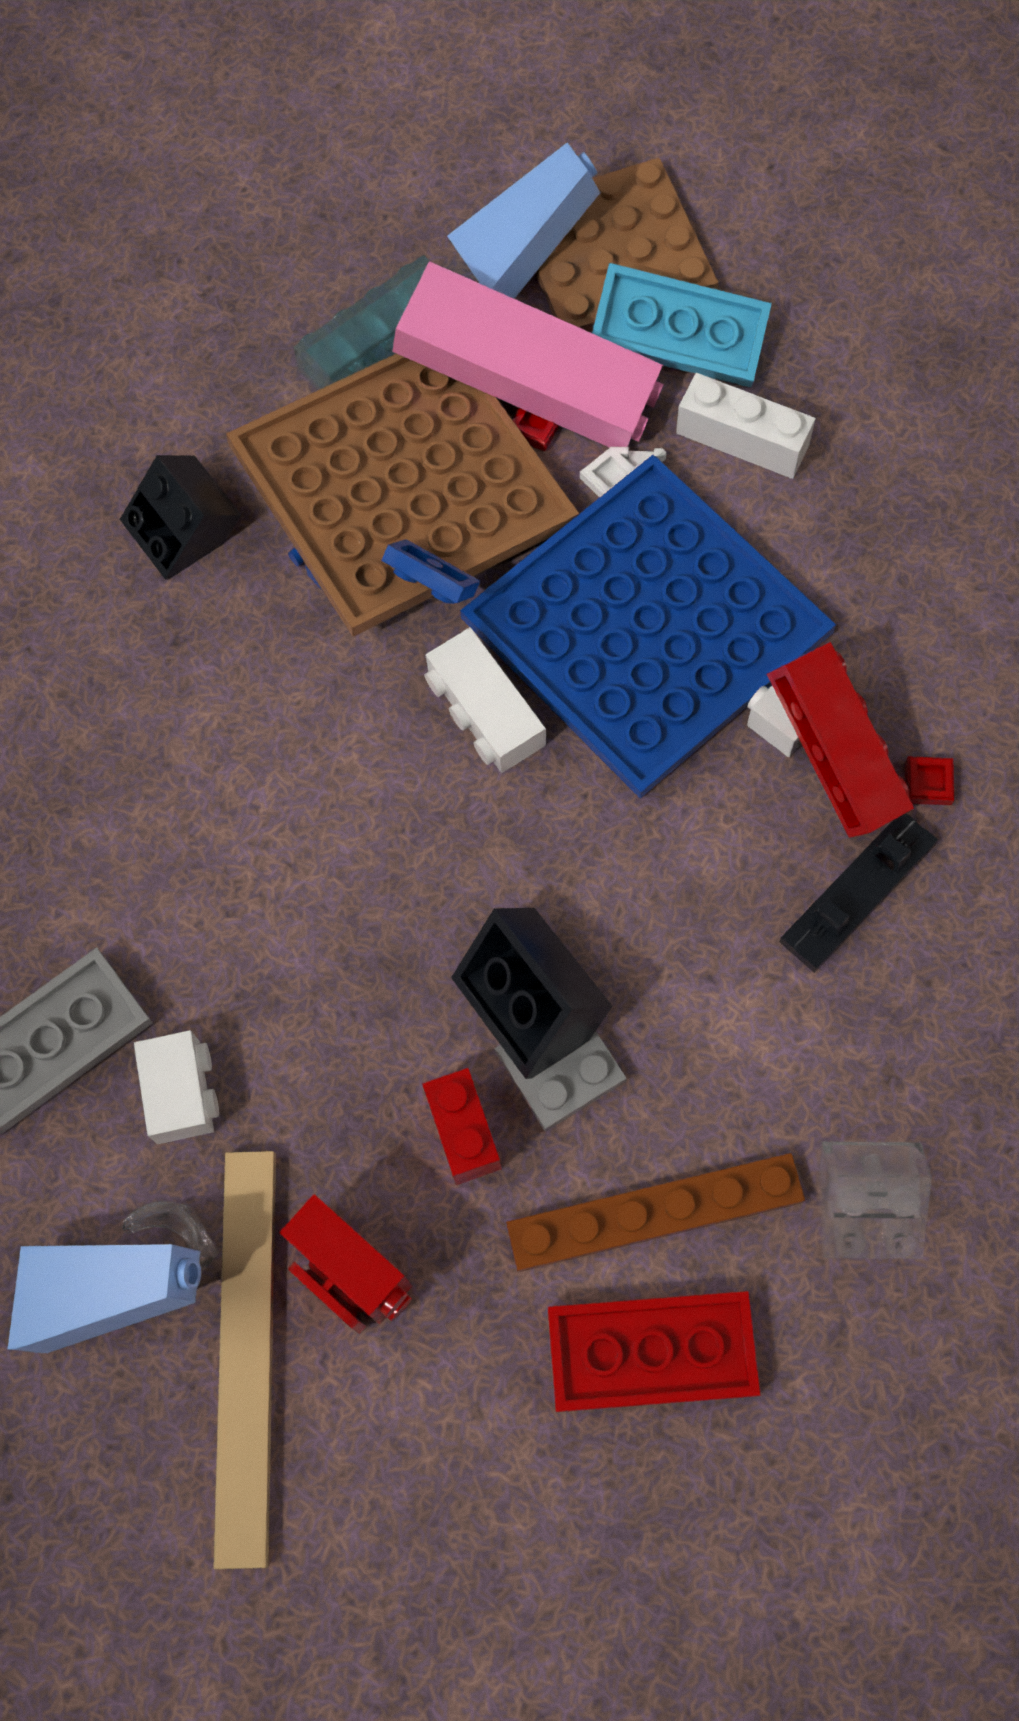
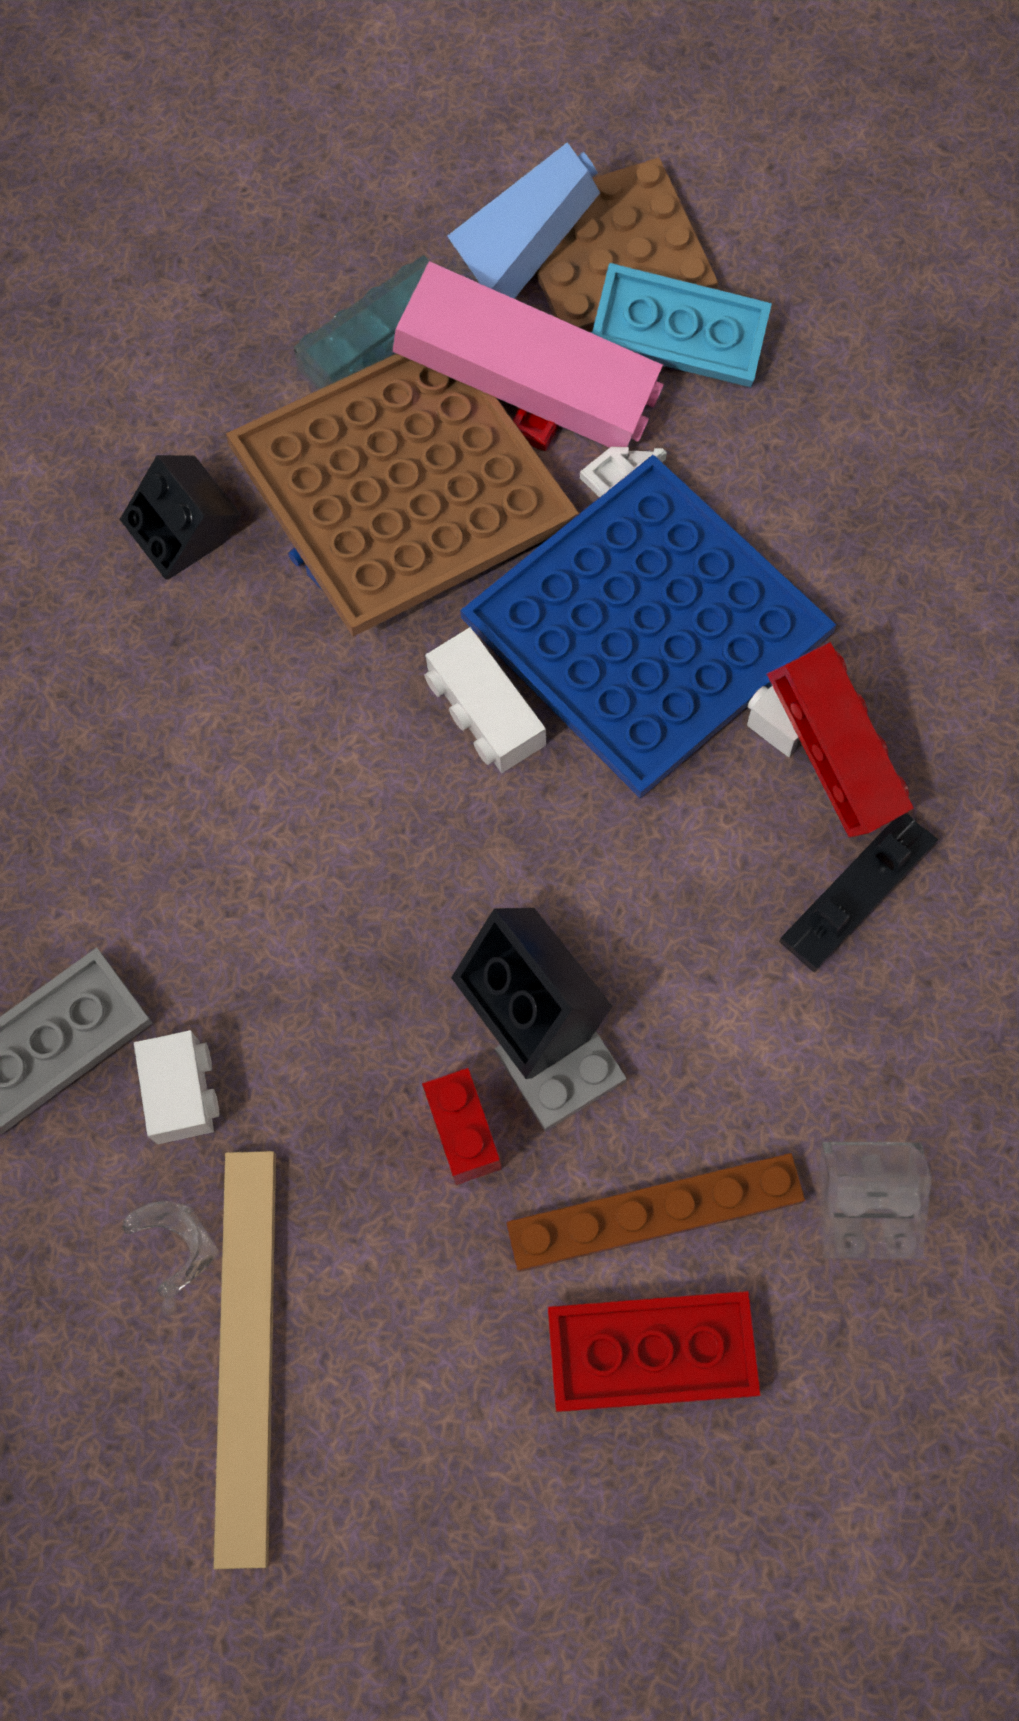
light blue slope [8,1244,201,1353] -> none
red brick [279,1194,412,1334] -> none
blue plate [381,539,480,604] -> none
white brick [676,373,816,479] -> none
red tile [905,756,954,805] -> none

